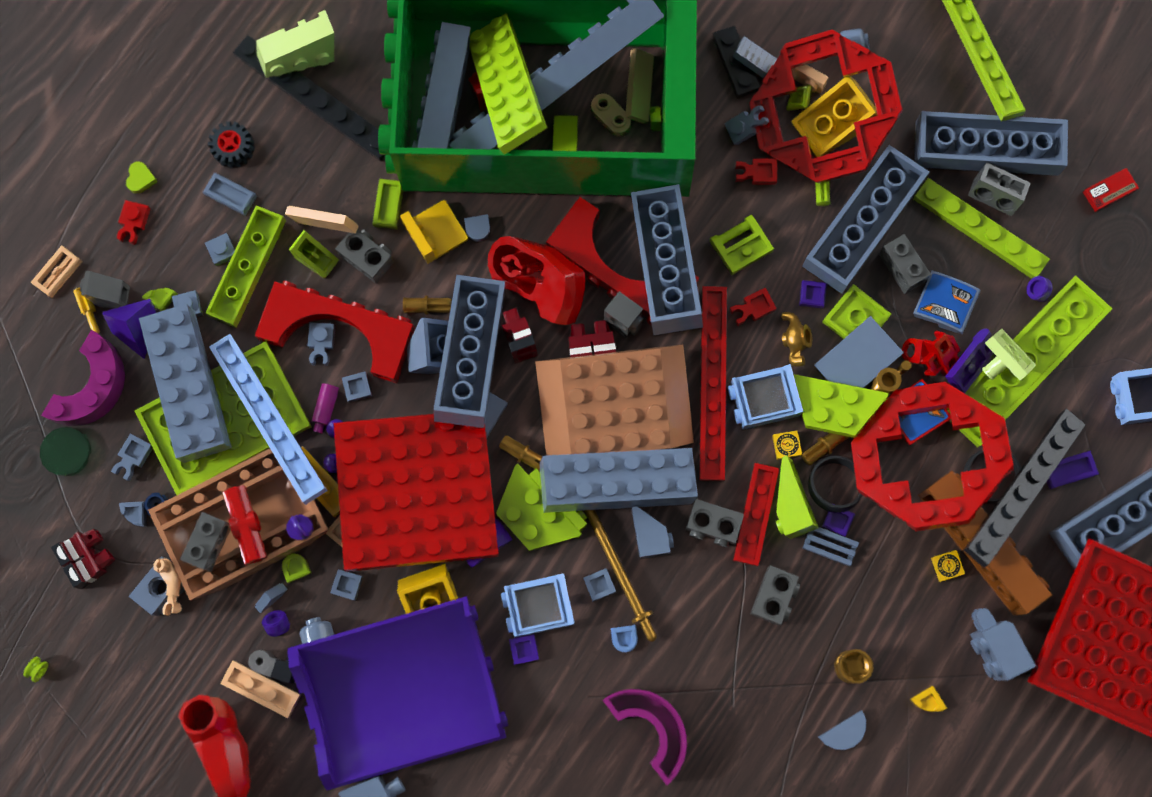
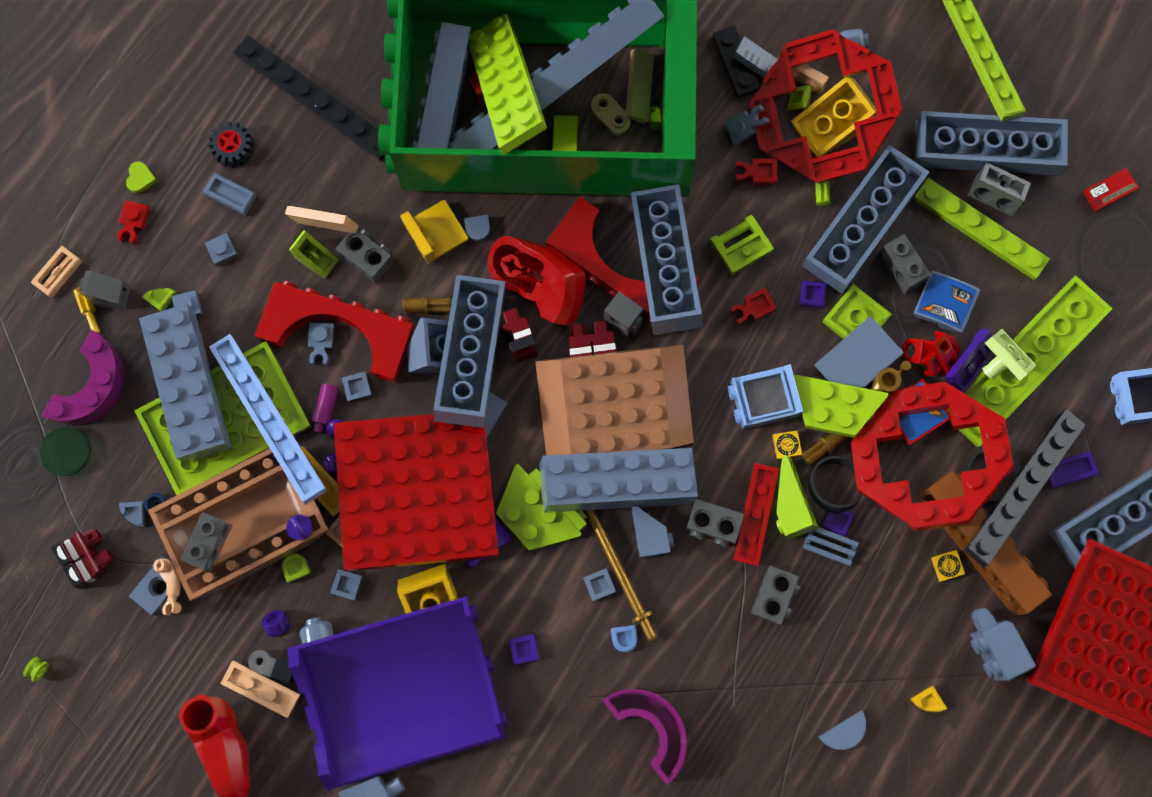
dark purple slope [103,299,157,359] -> none
sand blue plate [111,434,153,481] -> none
lime piece [205,206,286,328] -> none
red piece [223,485,267,565] -> none
sand blue tile [255,583,288,613] -> none
yellowish green wedge [256,10,334,78] -> none
lime tile [373,179,403,229] -> none
pearl gold axle [499,436,542,472] -> none
window [501,573,575,637] -> none
red plate [699,286,727,481] -> none
pearl gold piece [782,312,812,367] -> none
pearl gold wheel [834,650,873,683] -> none
dark purple tile [1027,276,1053,302] -> none

